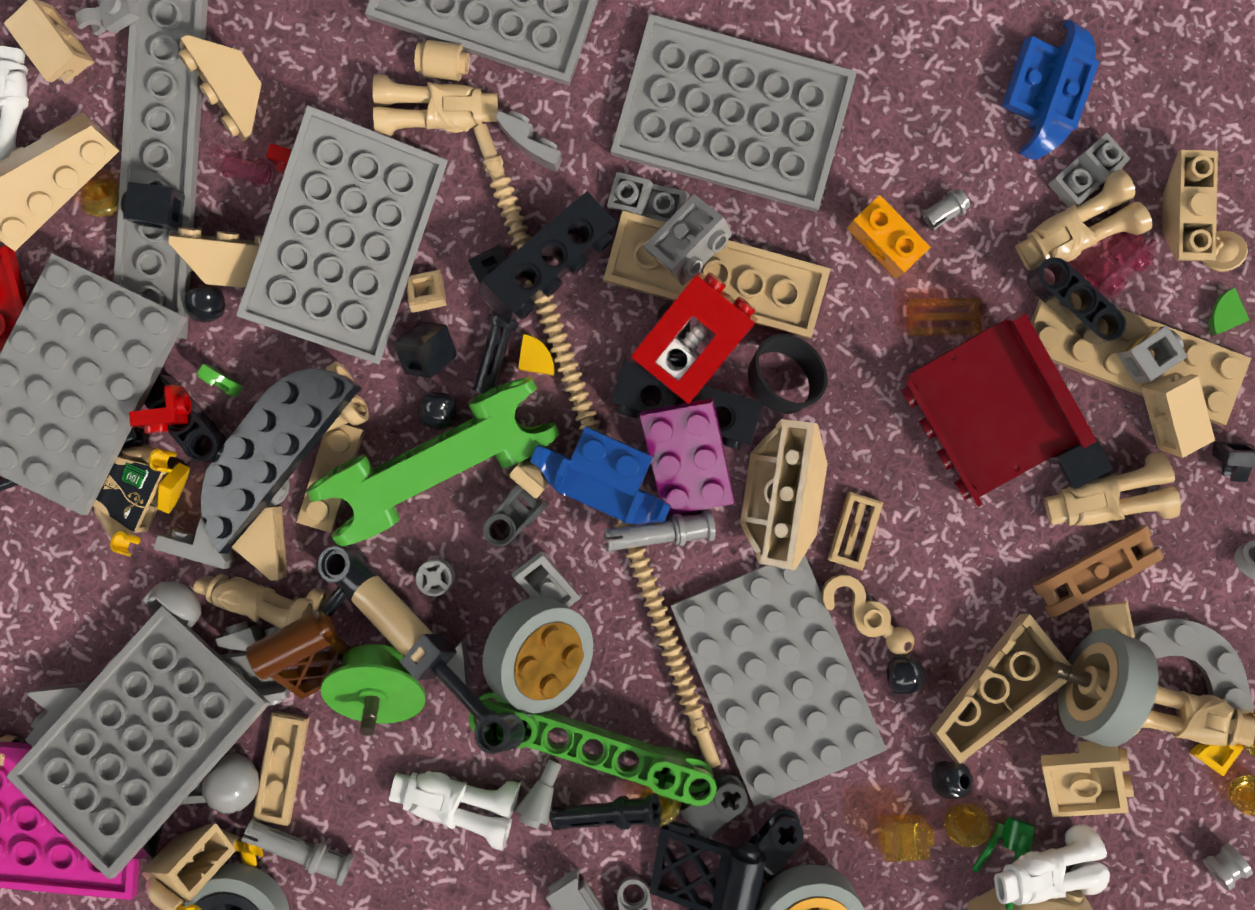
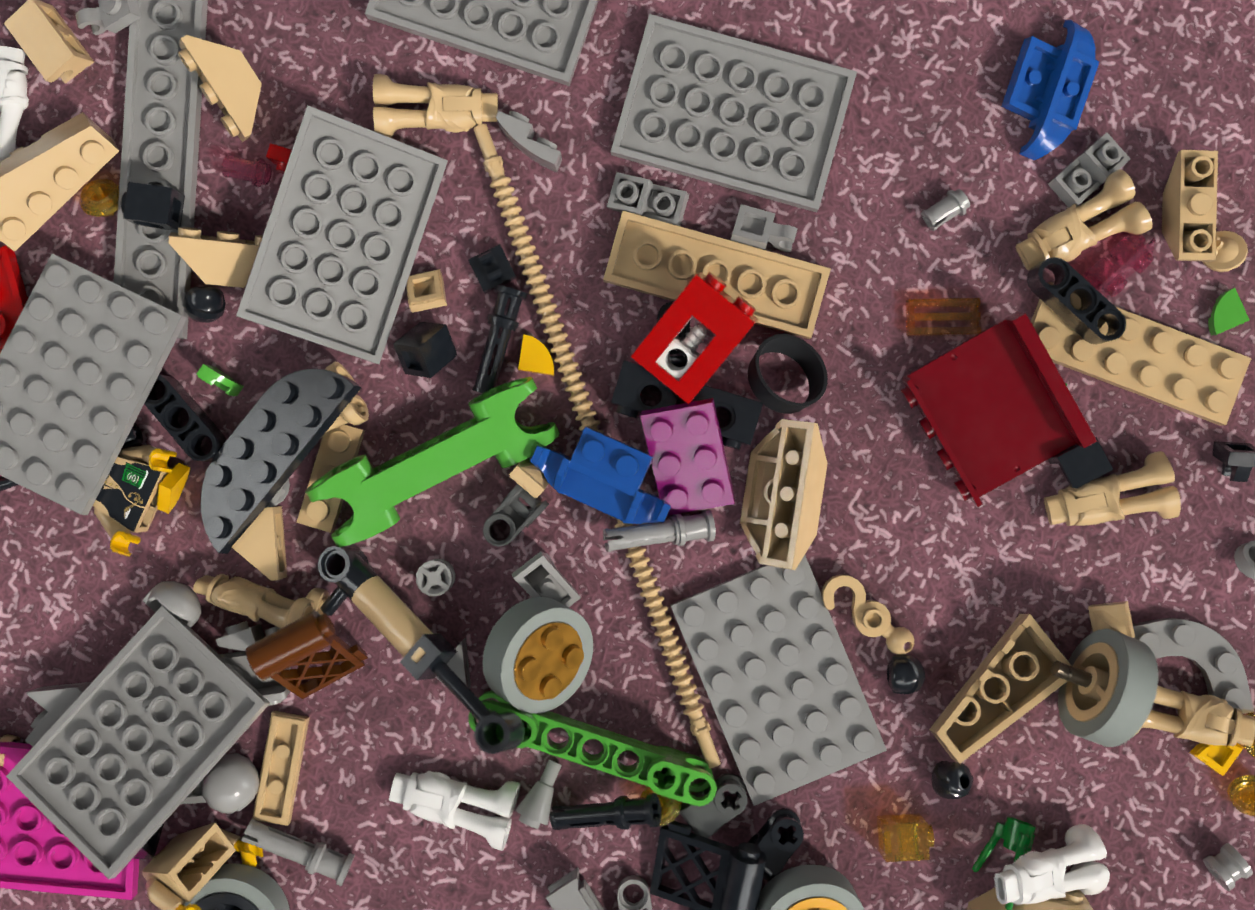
red bracket [129,385,191,434] -> none
light grey slope [153,517,236,569] -> none
bright green piece [321,644,426,736] -> none
tan brick [414,40,470,81] -> none
black piece [418,392,457,430] -> none
black brick [478,191,617,325] -> none
light grey bracket [643,194,732,285] -> none
tan tile [826,491,883,571] -> none
light orange brick [847,195,931,279] -> none
clear yellow hat [944,802,990,848] -> none
medium nougat plate [1033,524,1165,617] -> none
tan plate [1041,741,1134,817] -> none
light grey brick [1117,325,1188,384] -> none
tan hinge [1141,373,1215,458] -> none
none -> light grey plate [731,204,797,252]

